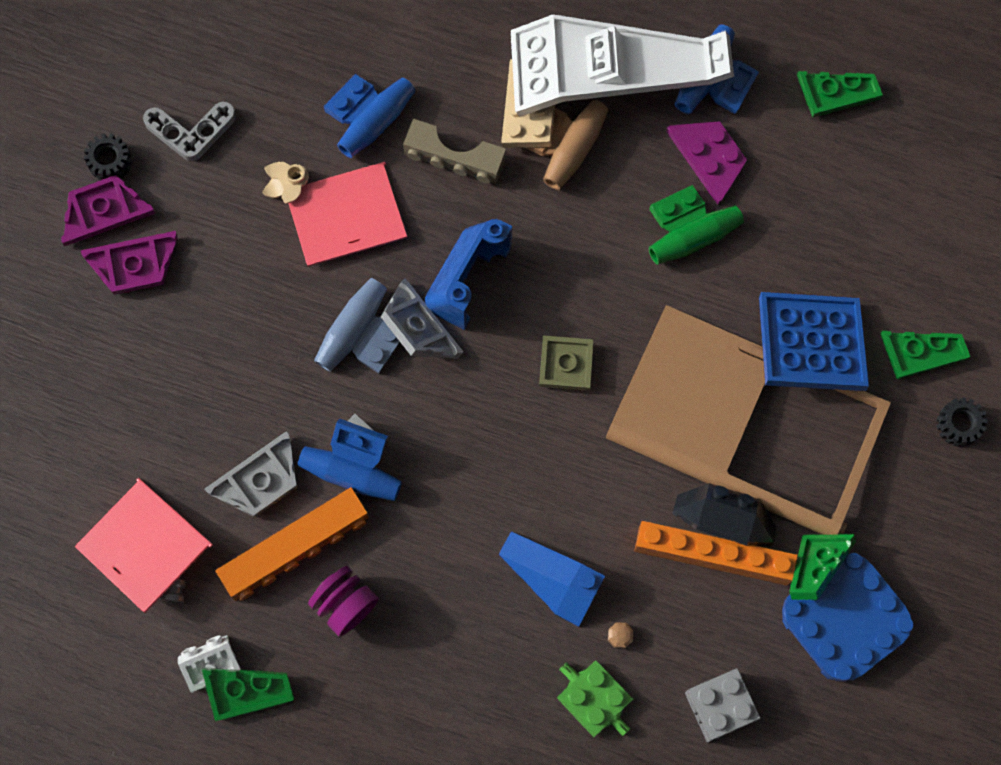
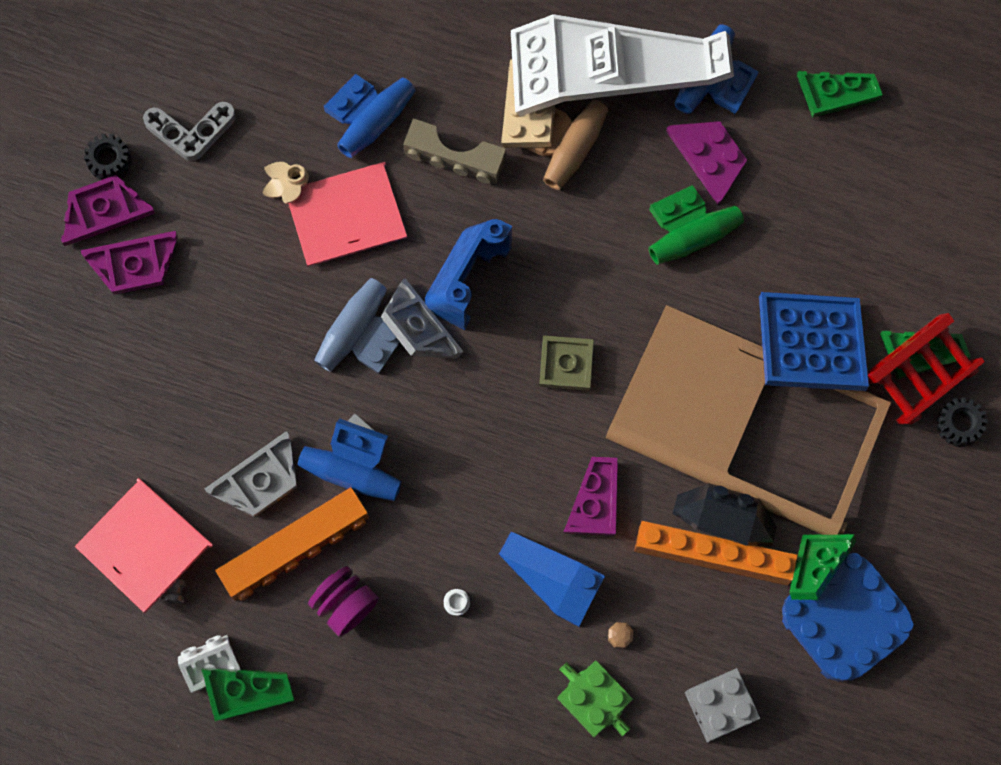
none -> white plate [444,589,470,616]
none -> magenta wing [563,457,618,536]
none -> red fence [867,313,985,425]

